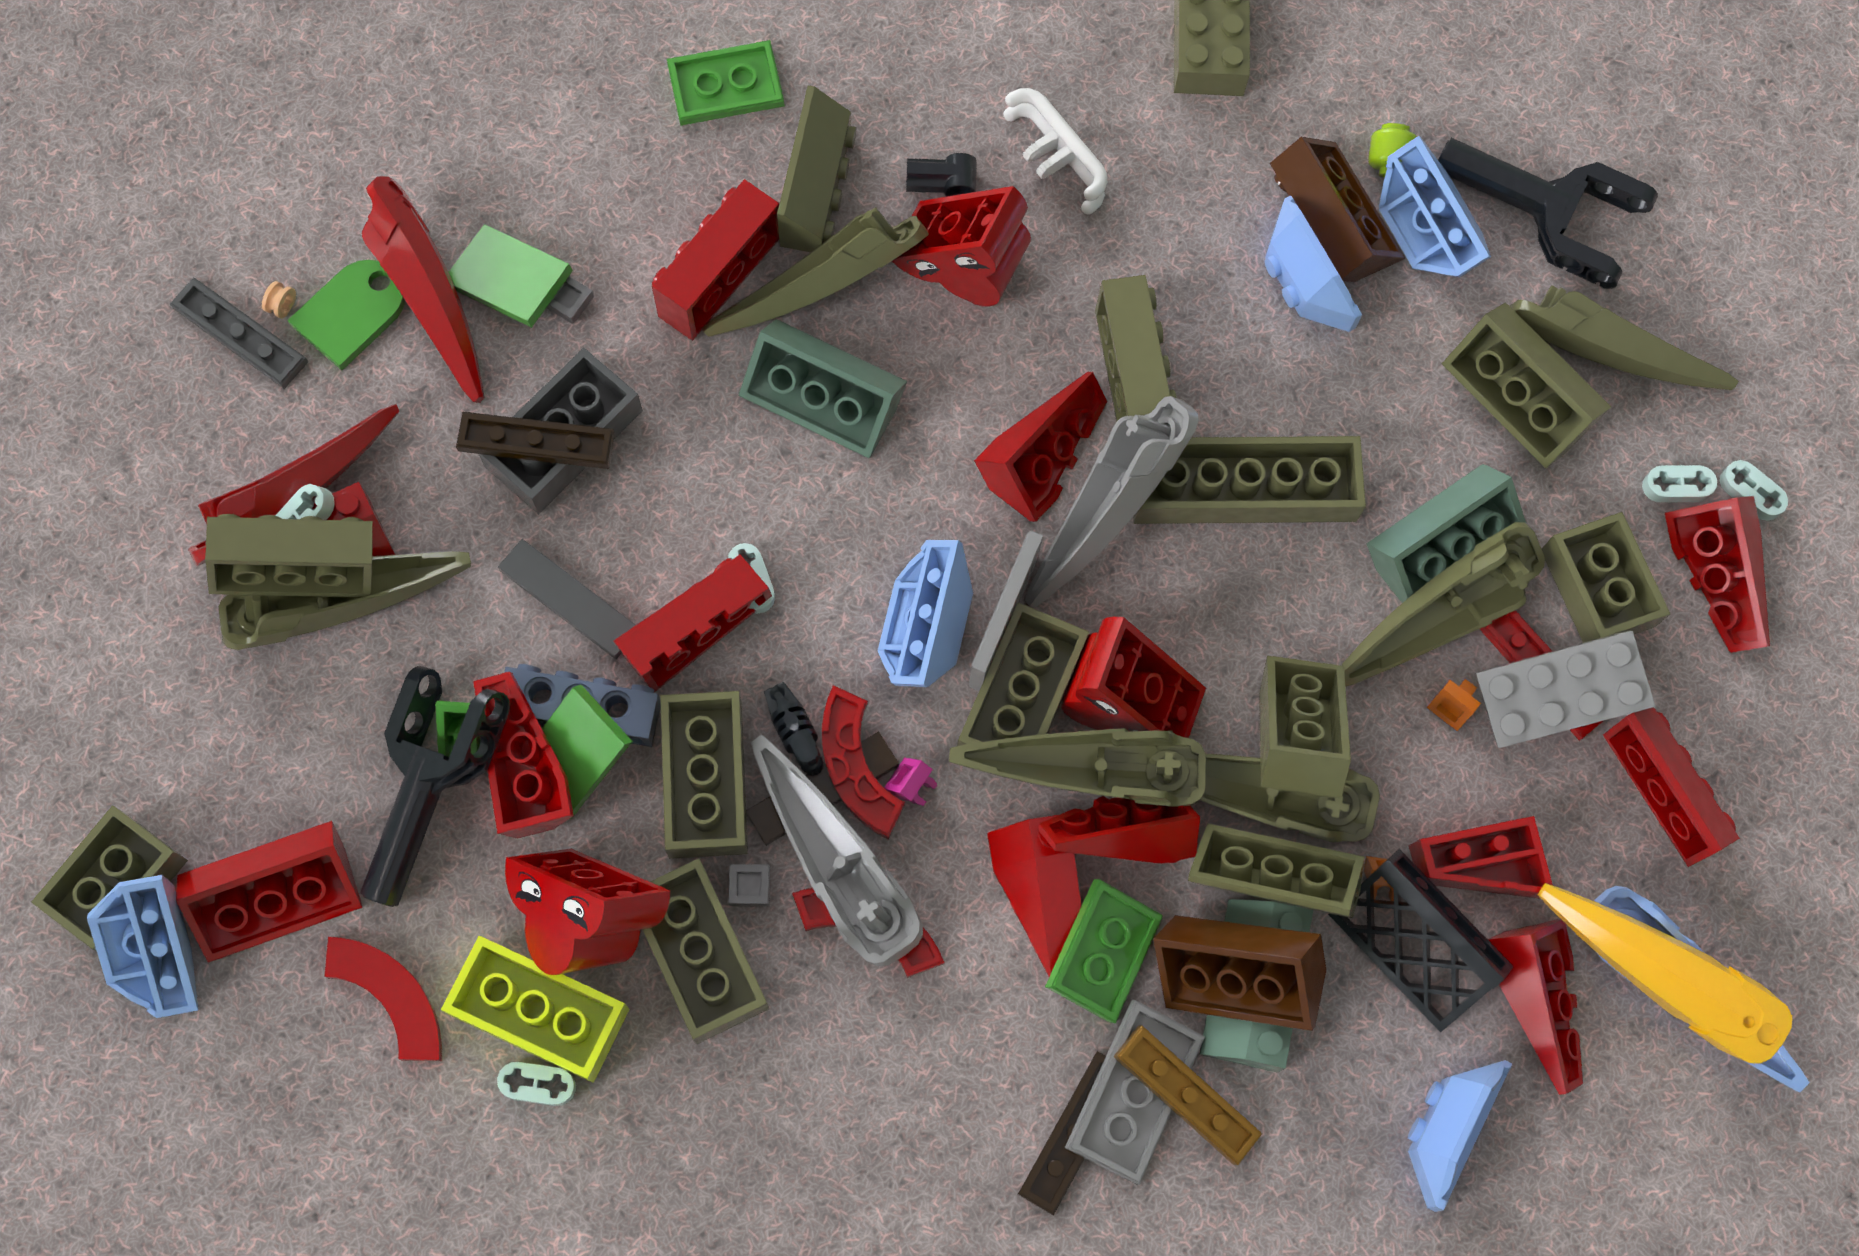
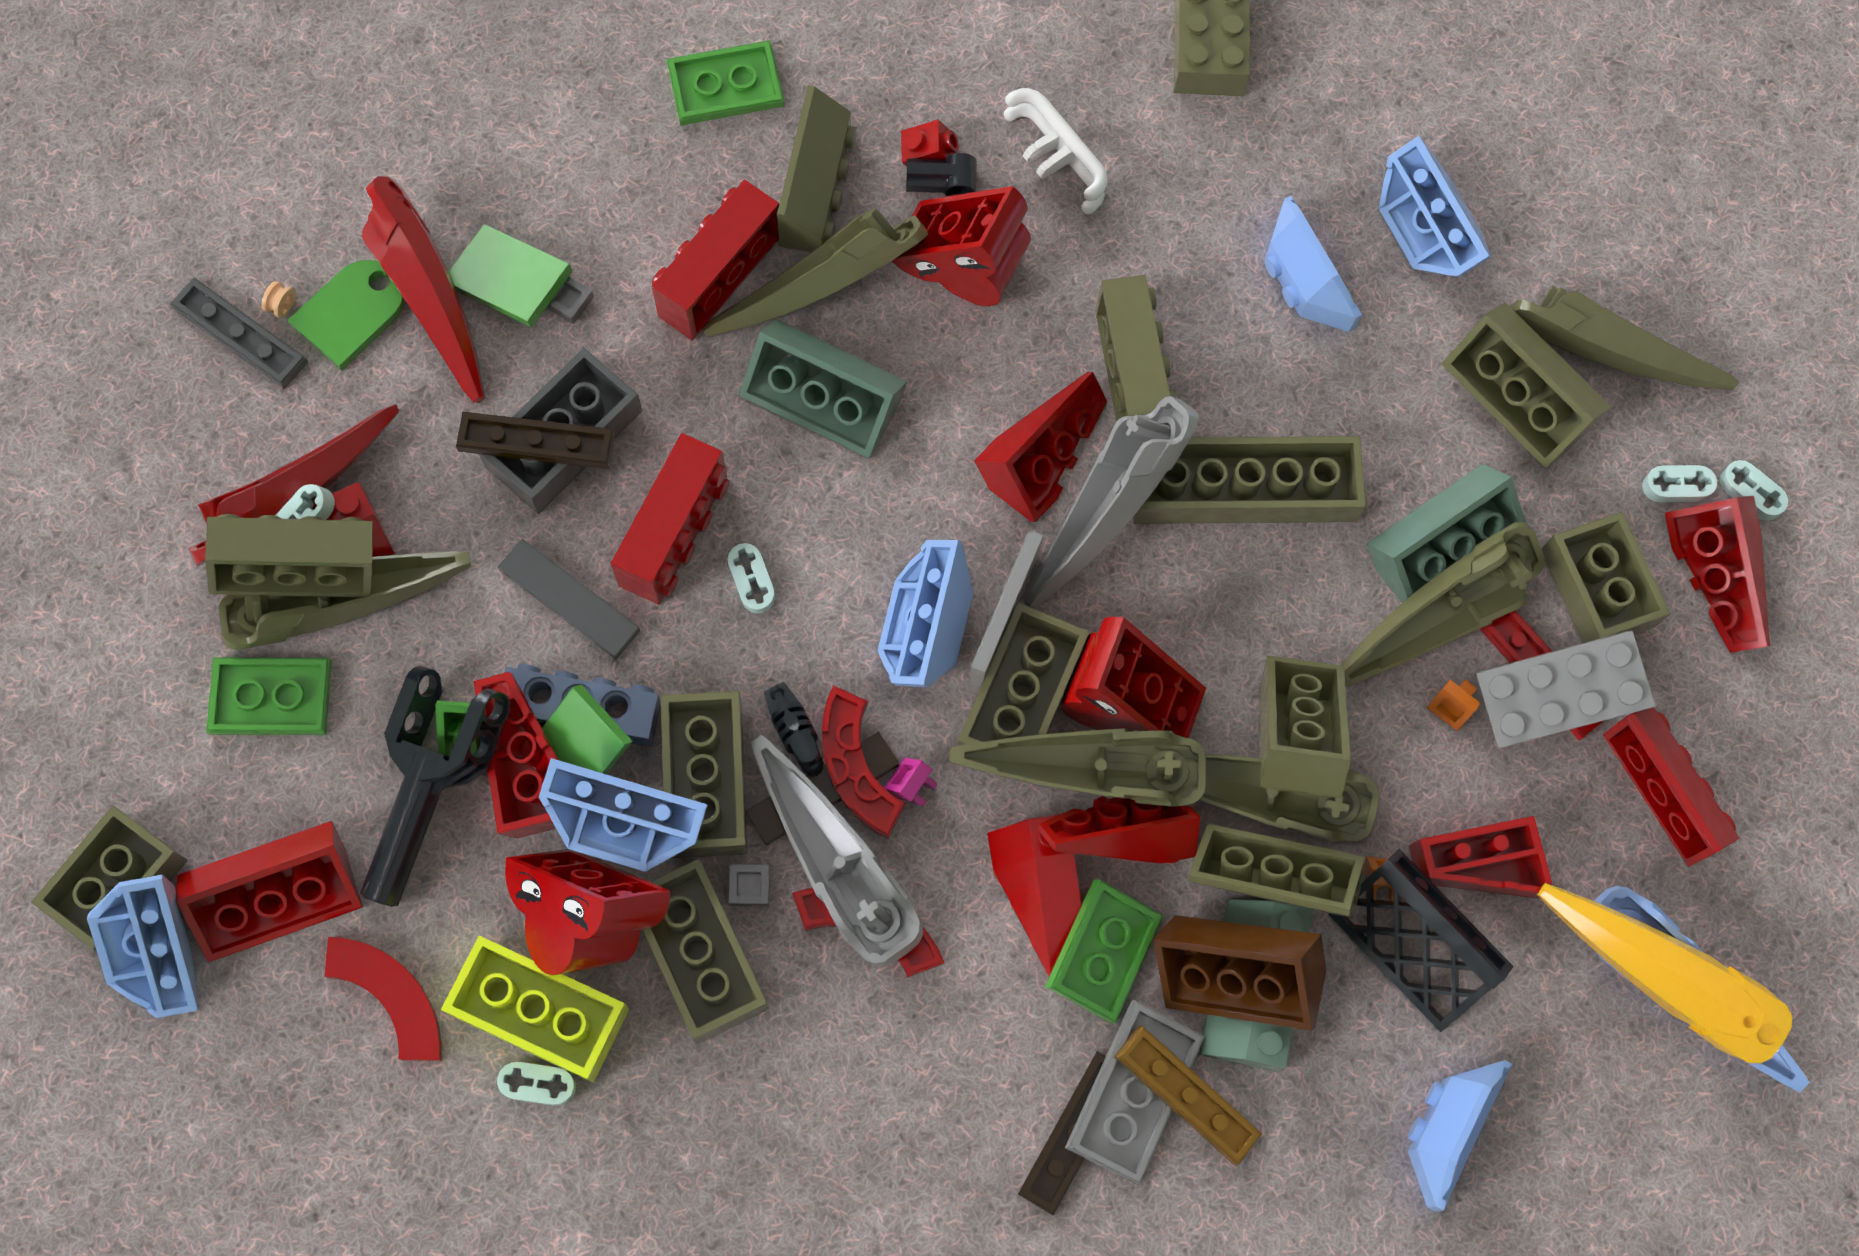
red wedge [613,554,772,692] -> none
reddish brown slope [1270,136,1405,282] -> none
lime head [1368,123,1417,178] -> none
black piece [1438,137,1658,289] -> none
red wedge [1488,919,1583,1095] -> none
none -> bright green tile [206,657,332,735]
none -> light blue wedge [539,758,708,872]
none -> red brick [610,432,730,605]
none -> red bracket [901,119,959,166]

